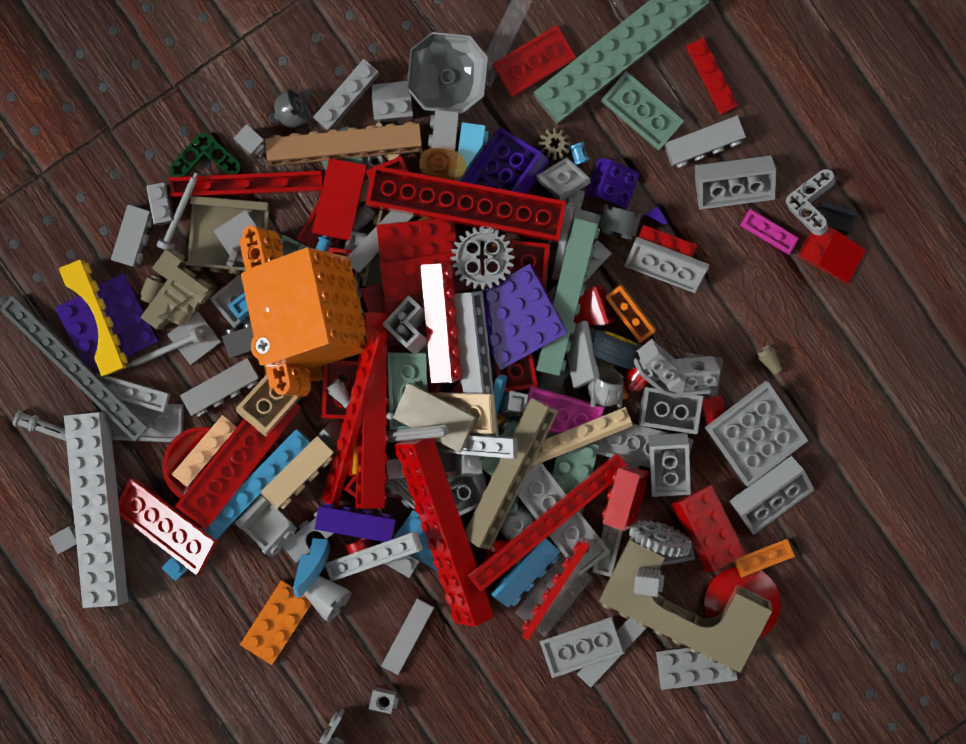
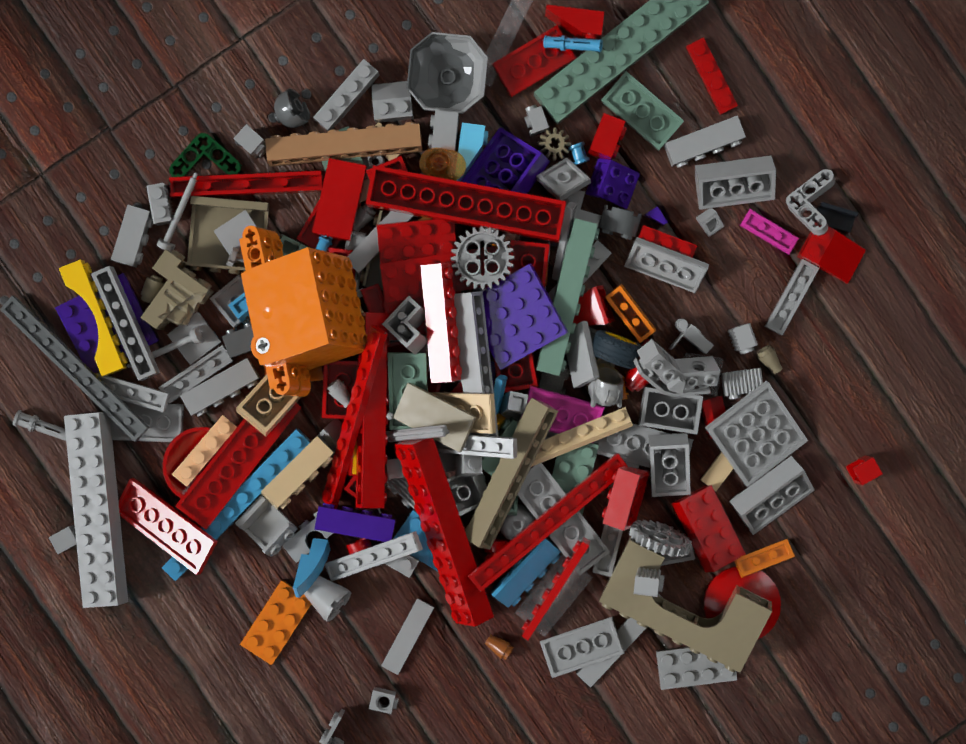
none -> light grey brick [91,266,160,381]
none -> light grey plate [158,345,234,404]
none -> dark orange cone [485,634,514,660]
none -> light grey brick [524,105,549,137]
none -> dark azure pin [543,35,603,52]
none -> red slope [545,4,604,40]
none -> red brick [588,113,627,160]
none -> light grey piece [668,319,714,354]
none -> light grey slope [696,208,724,237]
none -> tan tile [700,452,733,491]
none -> light grey brick [721,368,763,399]
none -> light grey brick [728,323,758,354]
none -> light grey plate [765,259,819,335]
none -> red panel [846,455,883,486]

